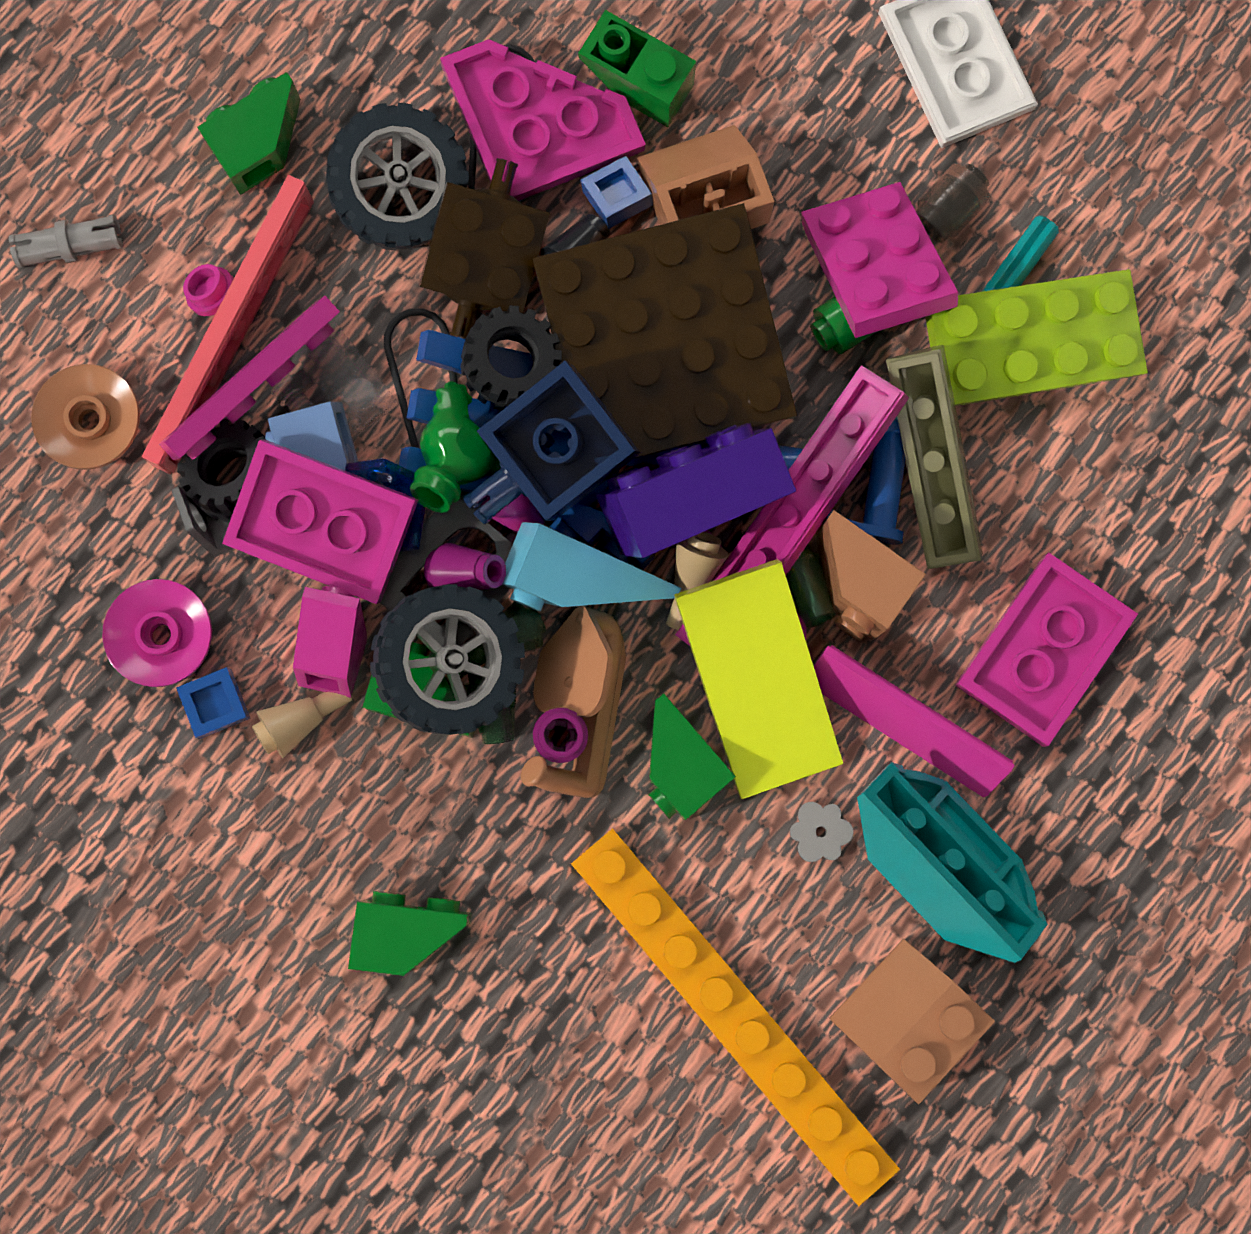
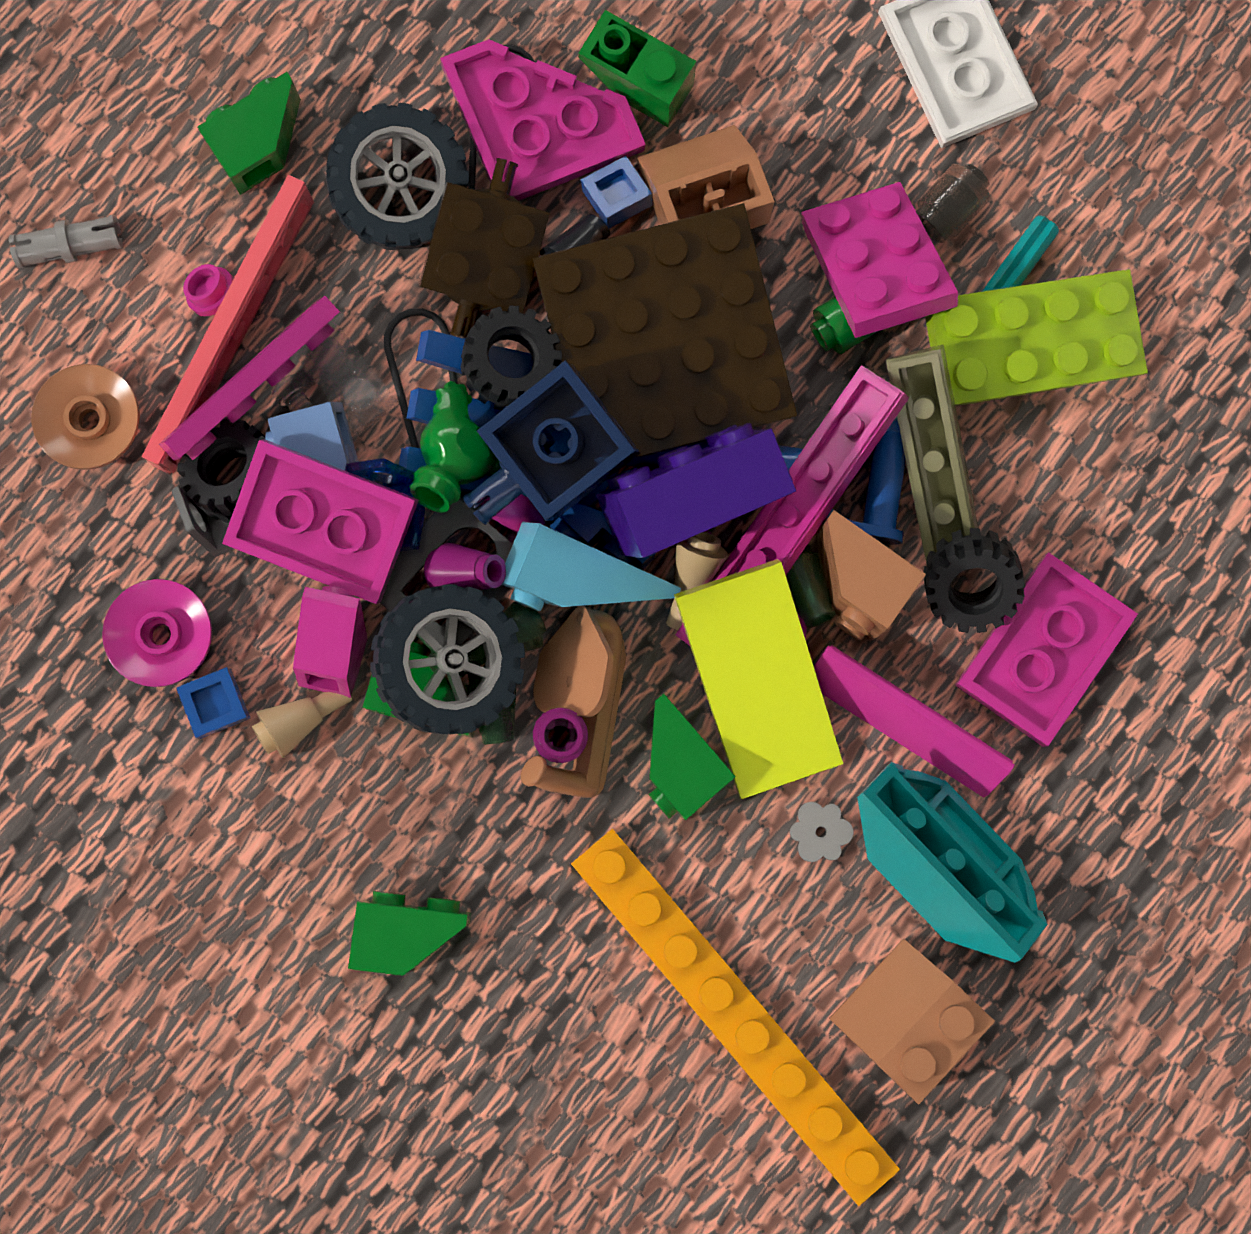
none -> black tyre [924,528,1025,633]

